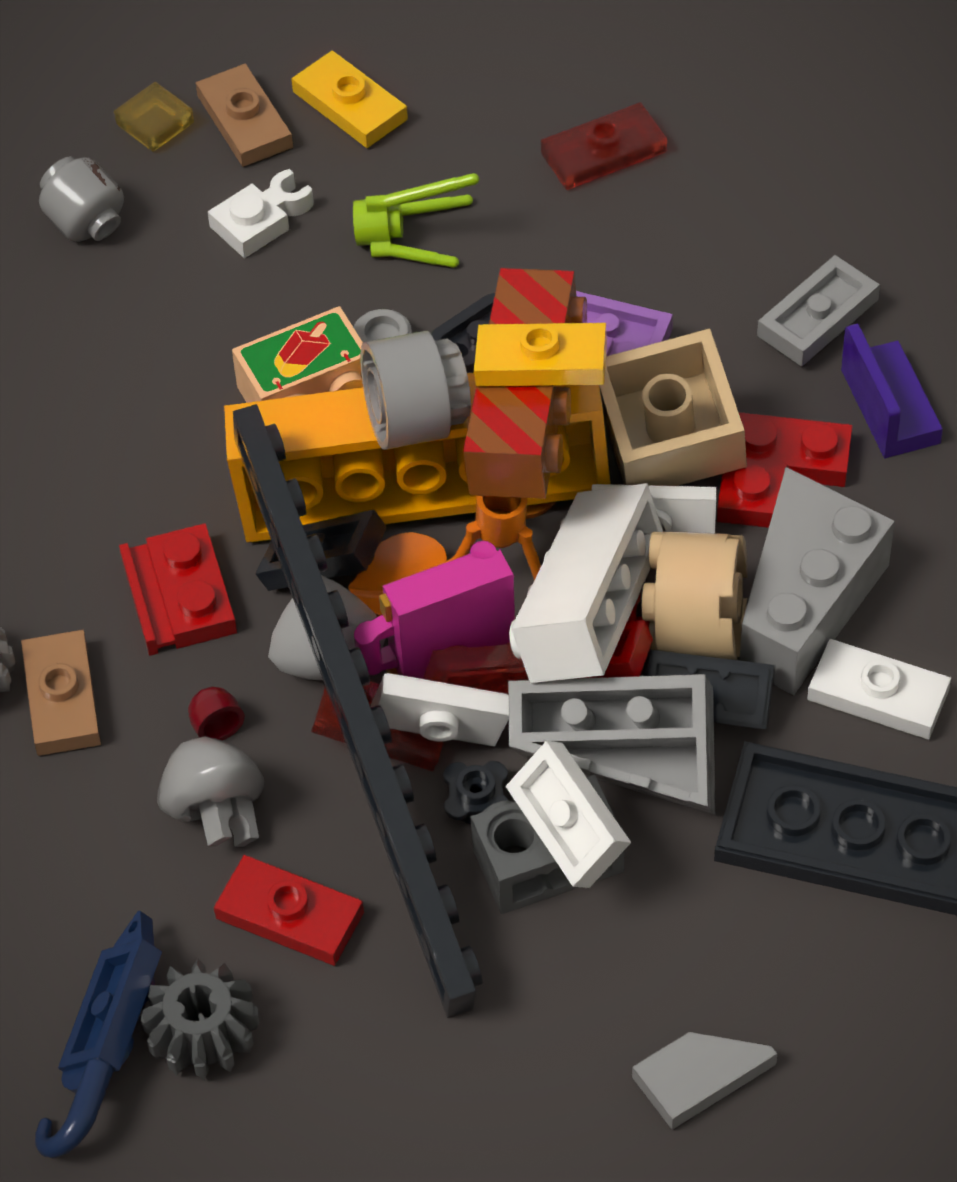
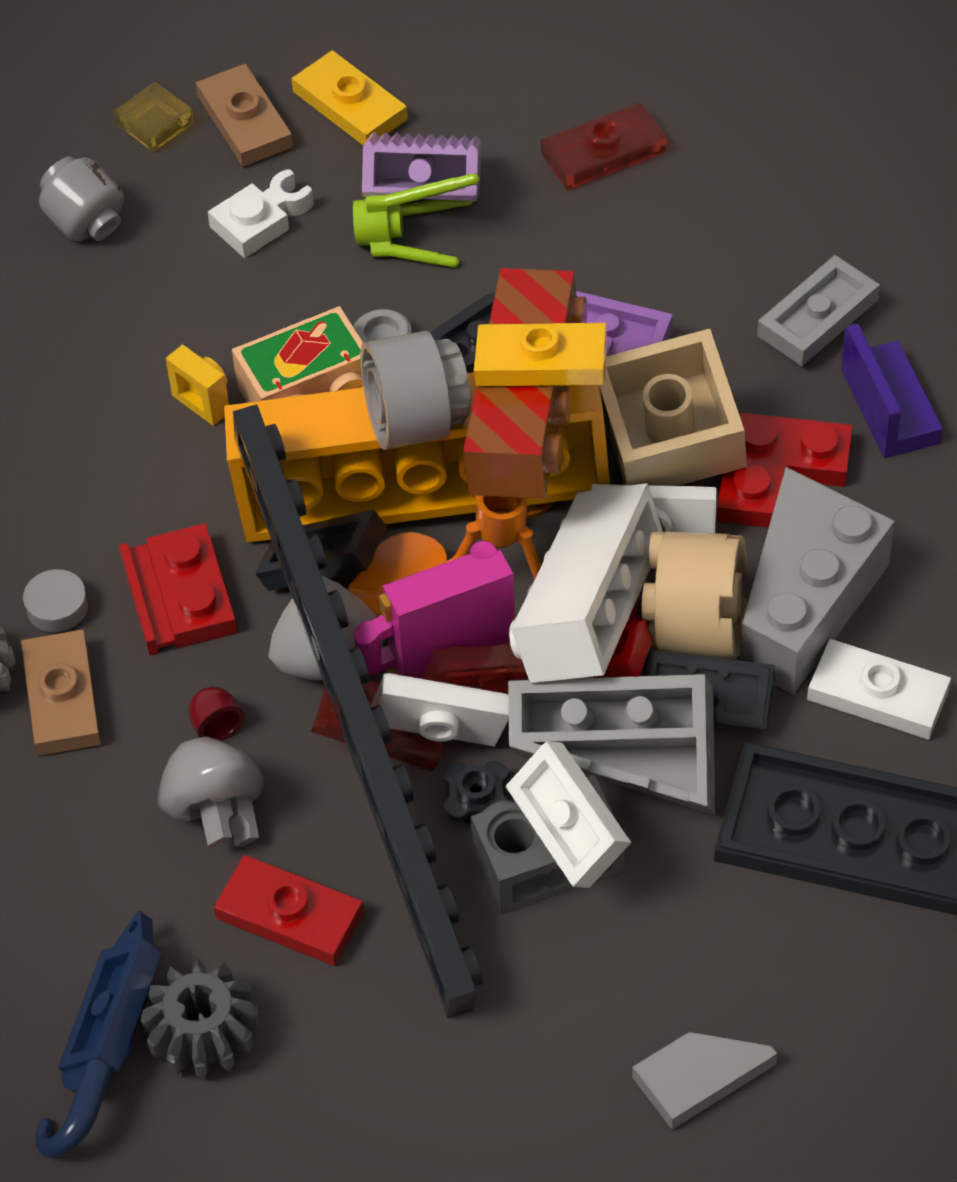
none -> light grey tile [23,569,88,633]
none -> yellow plate [165,344,229,426]
none -> lavender brick [362,132,482,201]

